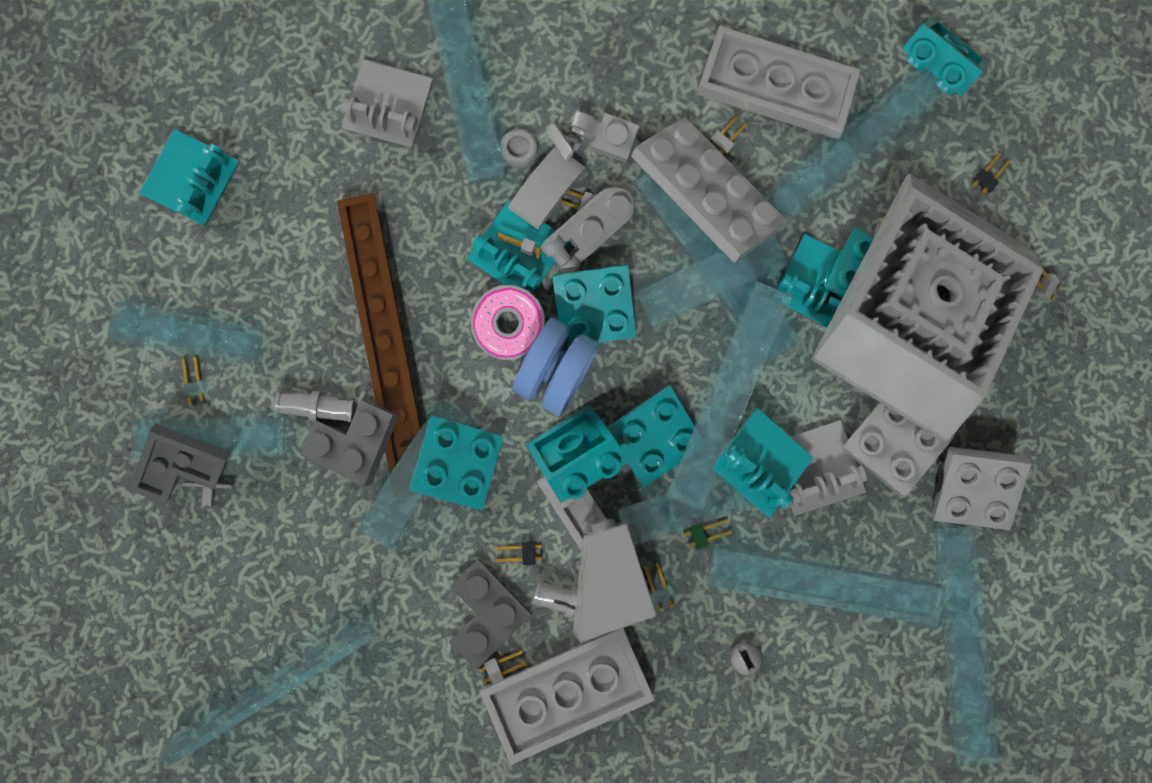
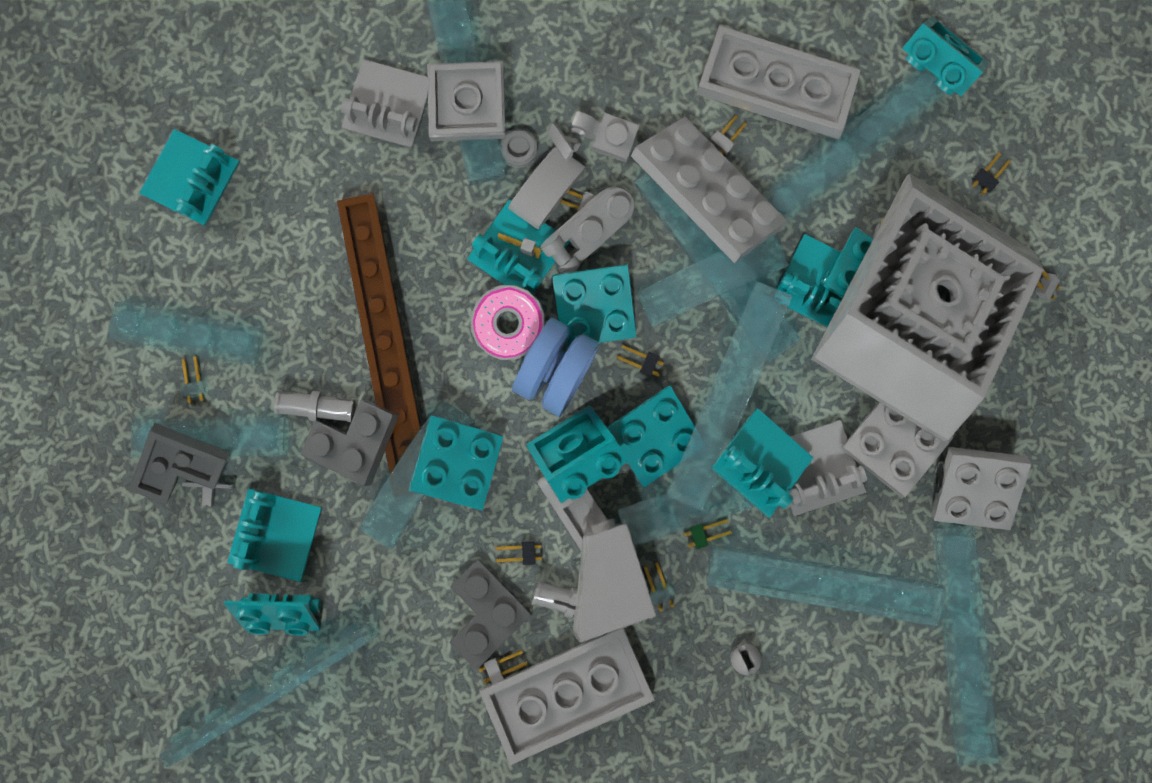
none -> teal hinge [224,593,321,636]
none -> teal hinge [227,488,322,582]
none -> light grey plate [427,61,506,141]
none -> piece [617,345,664,377]

